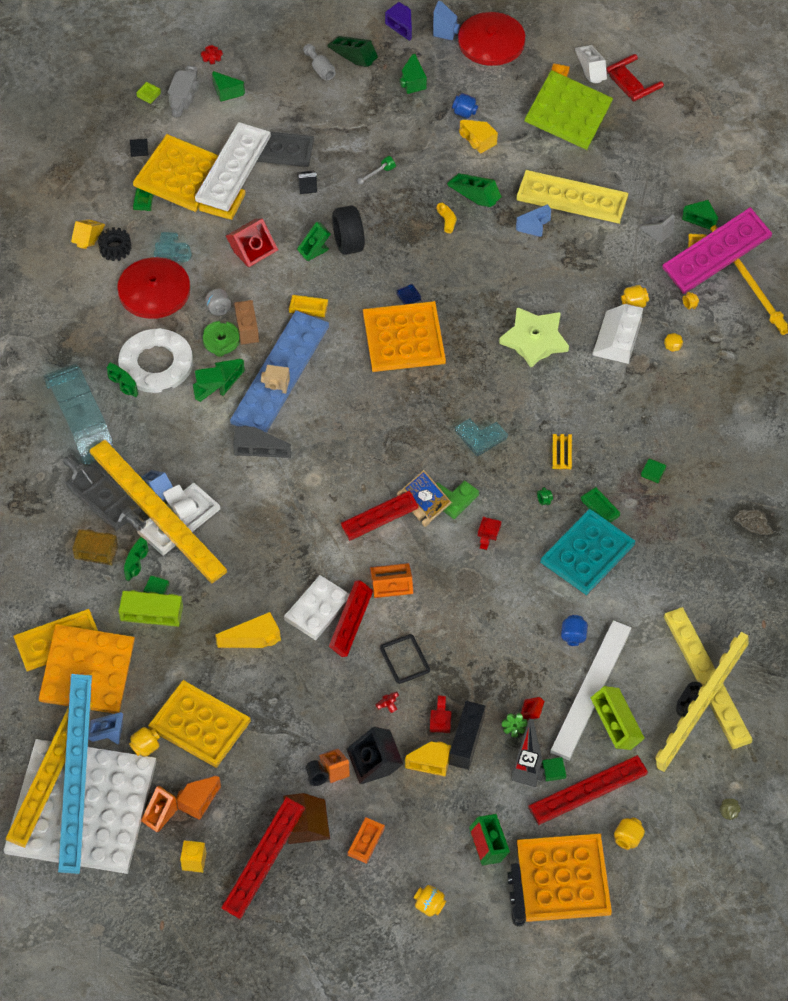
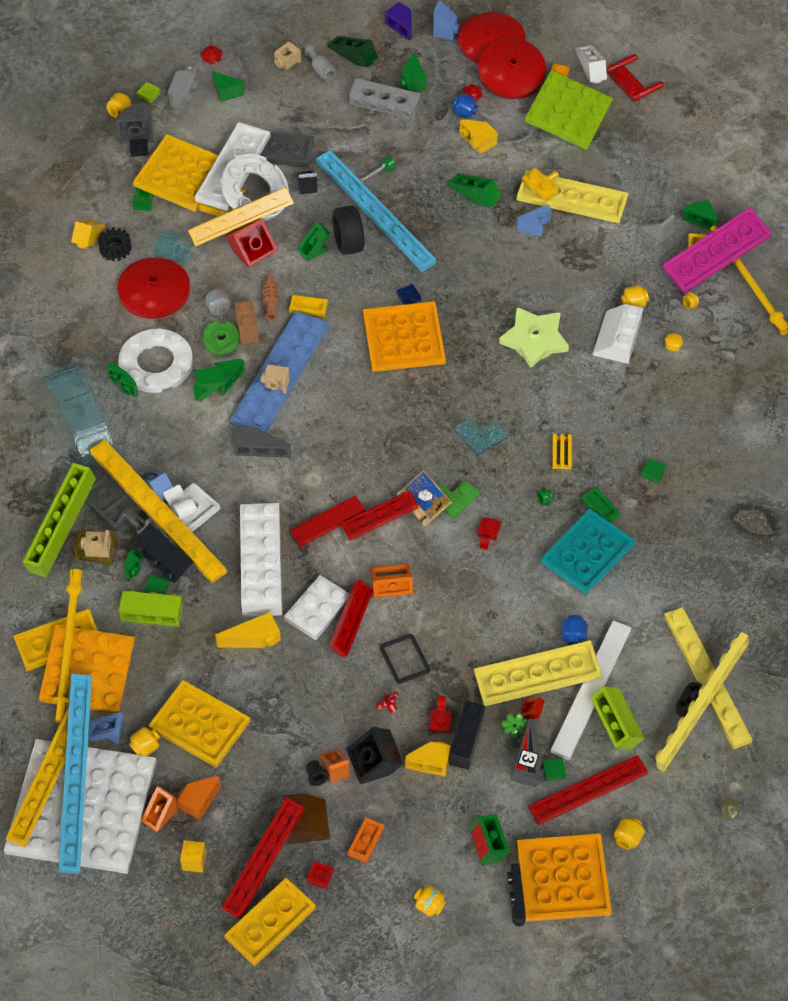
yellow arm [436,203,457,233] -> none
none -> lime brick [23,463,96,578]
none -> yellow bar [52,569,83,723]
none -> tan brick [81,530,111,557]
none -> yellow head [106,93,132,118]
none -> flat silver slope [115,103,154,144]
none -> black brick [131,523,194,584]
none -> yellow tile [188,187,294,247]
none -> white plate [221,154,289,221]
none -> yellow plate [224,878,316,967]
none -> white brick [240,503,282,617]
none -> nougat hinge [262,274,279,321]
none -> tan brick [274,42,301,70]
none -> red tile [289,495,366,548]
none -> red plate [307,861,334,890]
none -> medium azure plate [316,150,436,272]
none -> light grey brick [349,78,421,120]
none -> red plant [461,83,483,102]
none -> light yellow plate [474,640,602,706]
none -> red dish [478,38,546,99]
none -> yellow plate [522,168,559,202]

